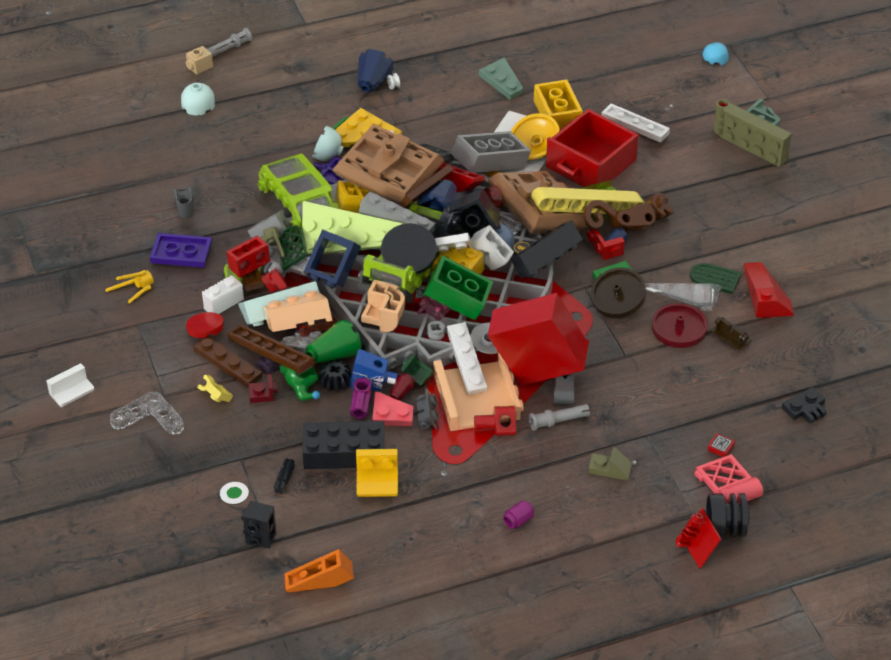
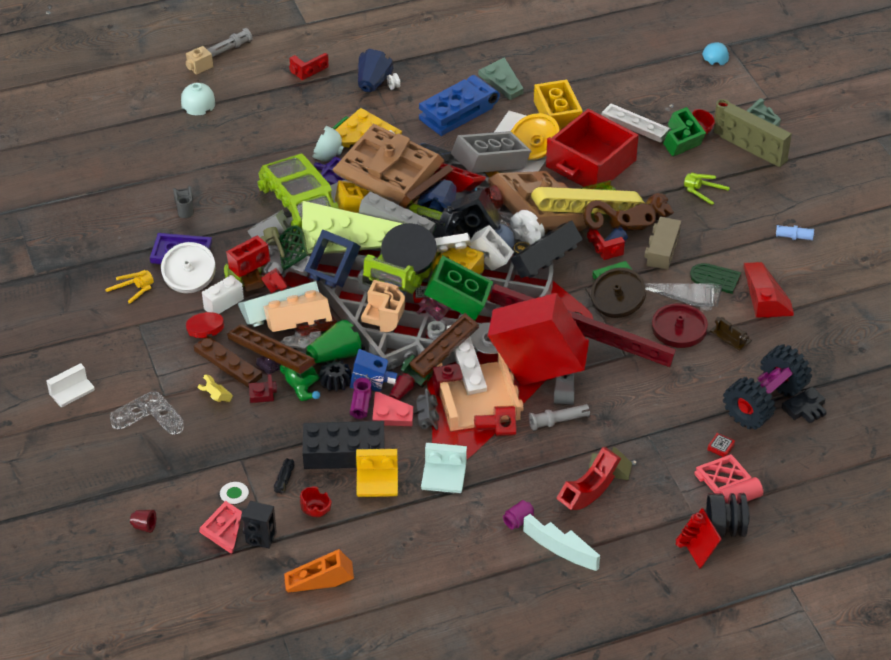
none -> dark red hat [130,510,157,533]
none -> white piece [161,242,216,293]
none -> coral wing [199,501,242,554]
none -> red bracket [289,53,329,80]
none -> red hair [300,486,332,518]
none -> reddish brown tile [409,313,479,378]
none -> blue hinge [419,75,500,136]
none -> light aqua bracket [421,443,467,493]
none -> dark red bracket [432,364,463,396]
none -> dark red plate [490,284,676,367]
none -> white plate [510,210,545,245]
none -> light aqua slope [523,514,600,571]
none -> red arch [556,447,621,510]
none -> dark tan brick [644,217,681,270]
none -> green brick [663,107,706,157]
none -> lime plant [684,172,730,205]
none -> red hair [692,109,715,135]
none -> black plate [723,344,812,430]
none -> light blue pin [776,225,814,241]

